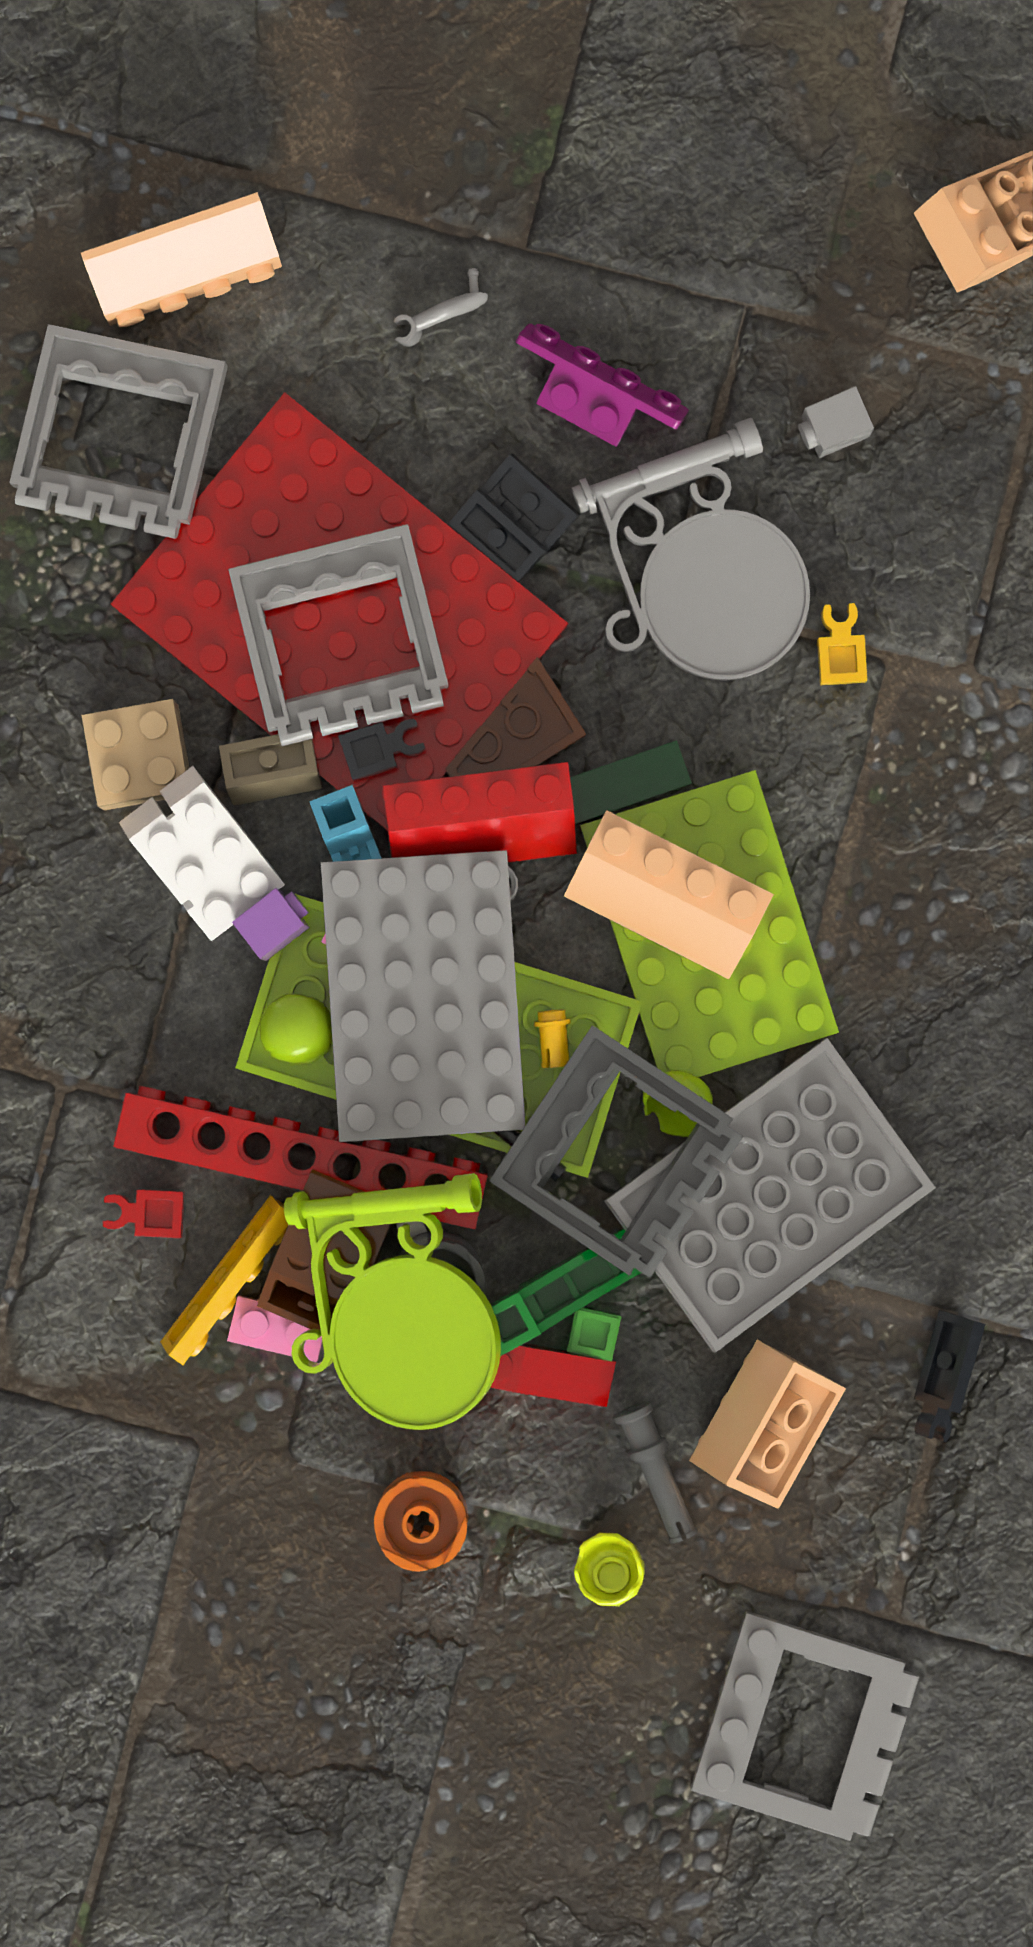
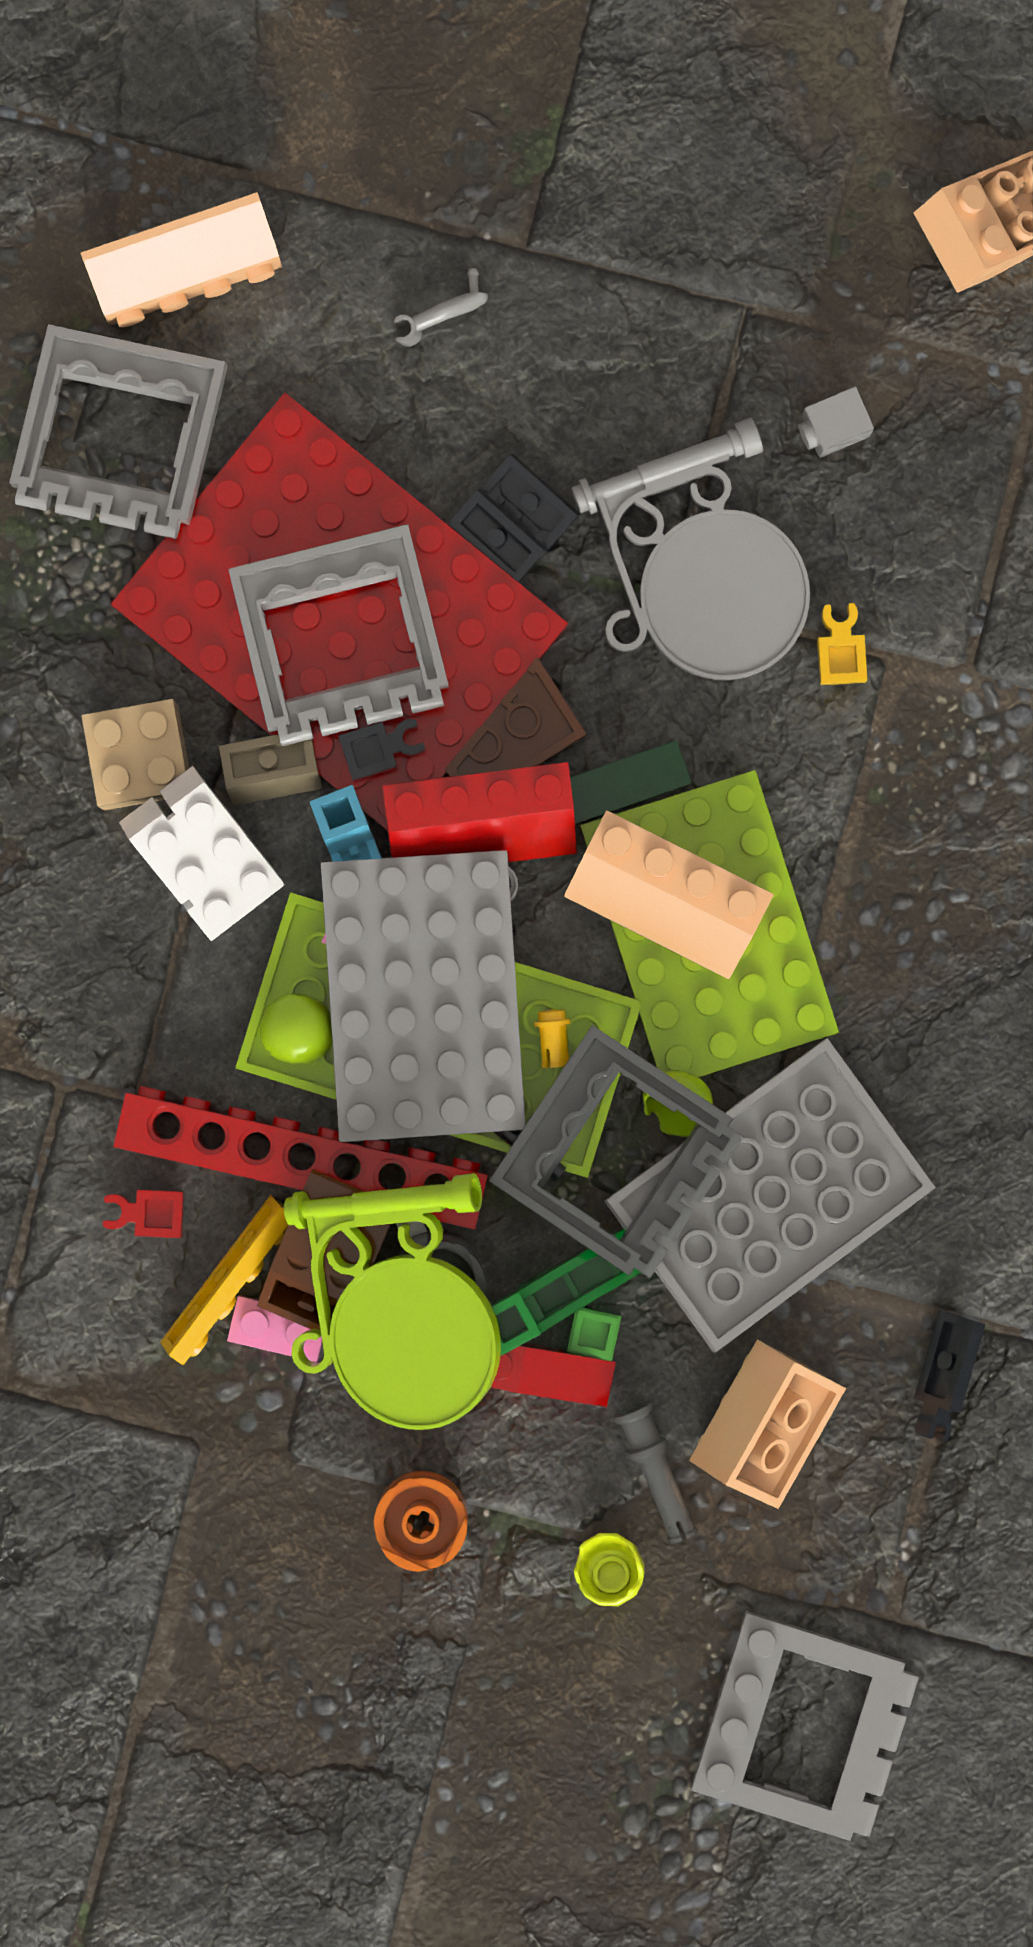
medium lavender brick [232,888,310,961] -> none
magenta bracket [516,323,689,447] -> none

